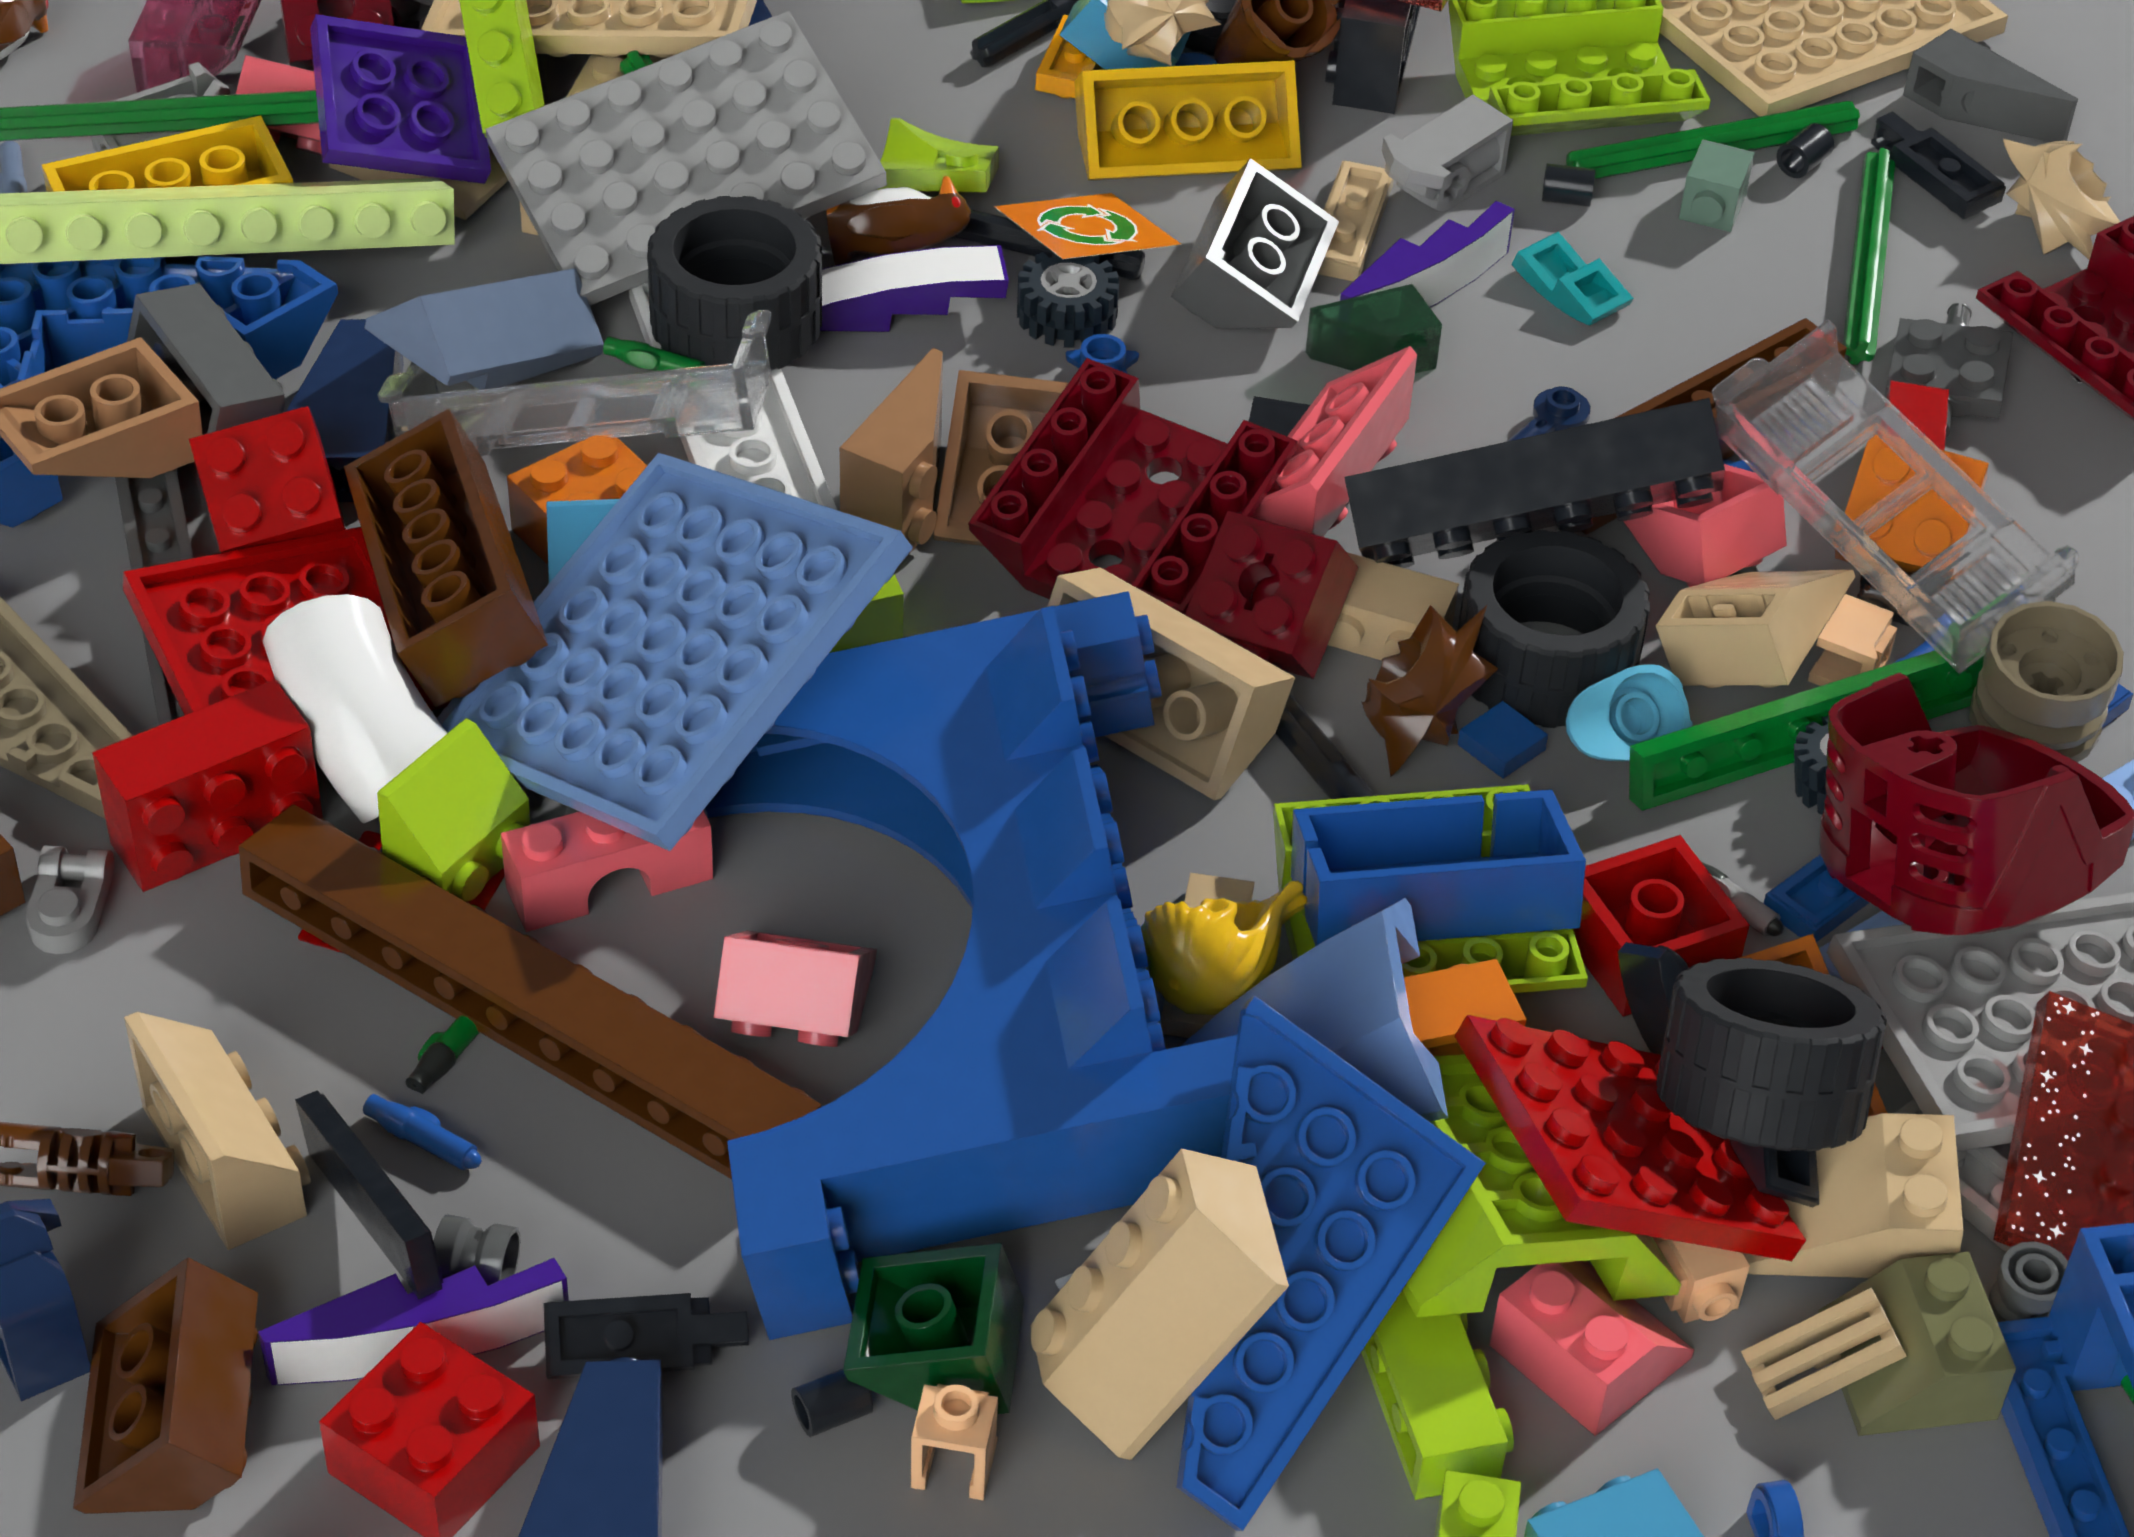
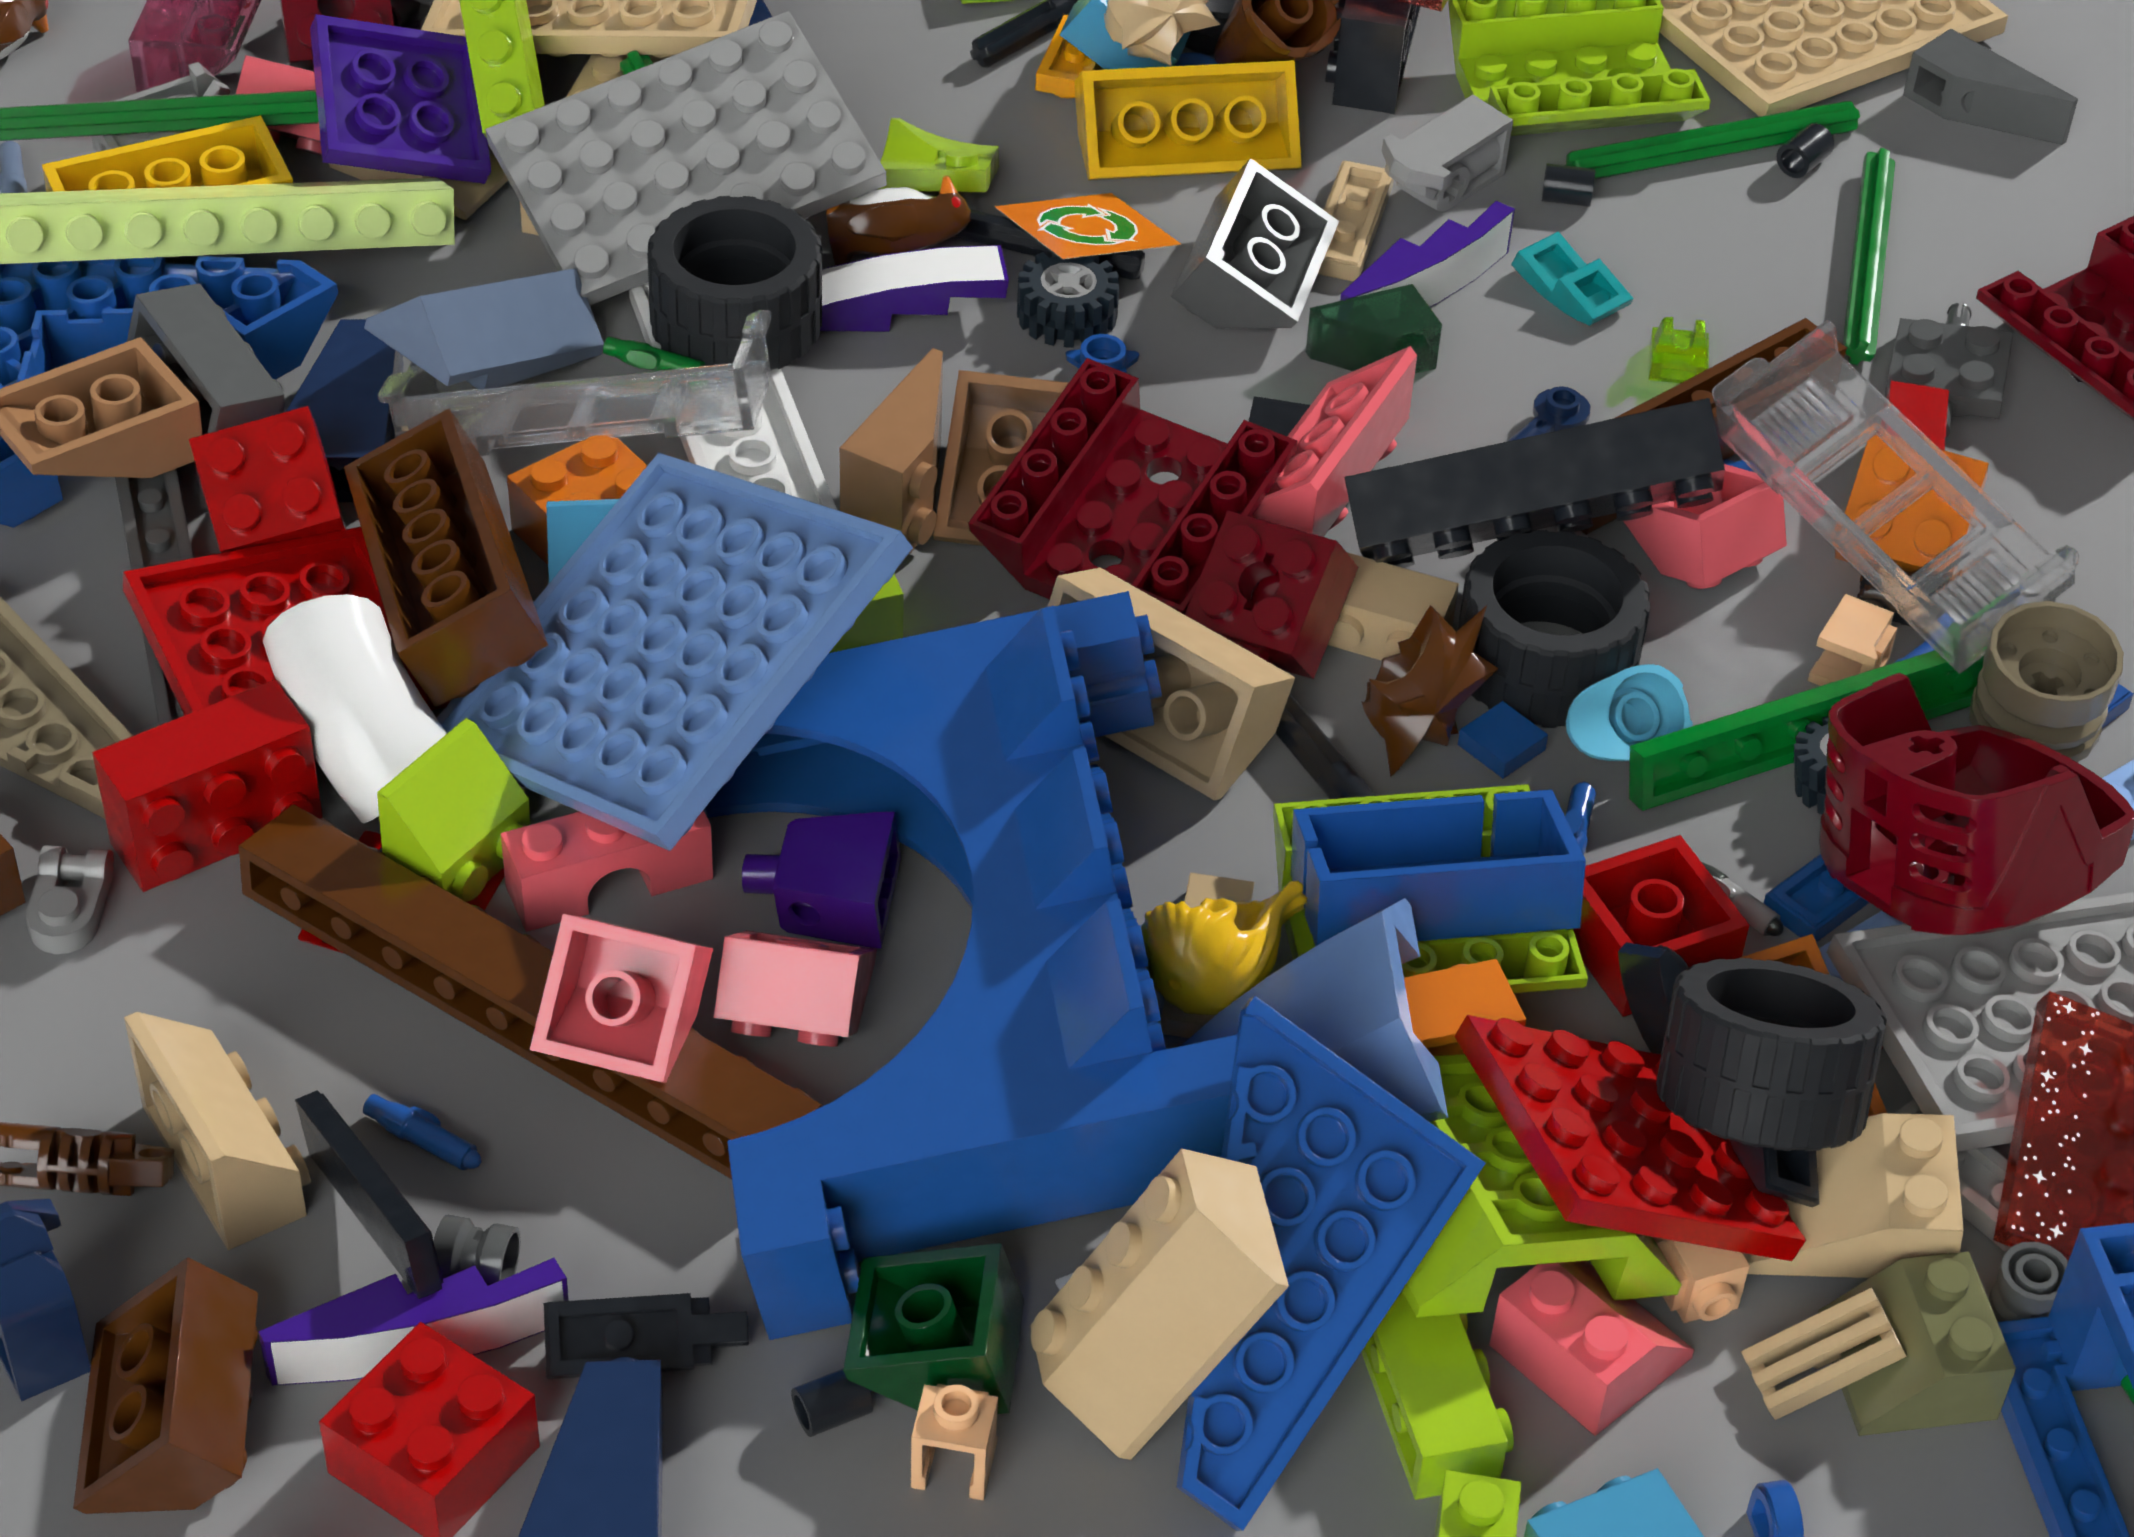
piece [406,1015,480,1094] -> none
tan slope [1656,569,1855,688] -> none
sand green brick [1679,139,1755,232] -> none
black hinge [1871,111,2006,220] -> none
tan hair [2003,139,2120,260] -> none
none -> coral slope [530,914,713,1083]
none -> dark purple torso [742,811,901,948]
none -> blue piece [1565,781,1596,855]
none -> clear neon green tile [1648,317,1709,383]

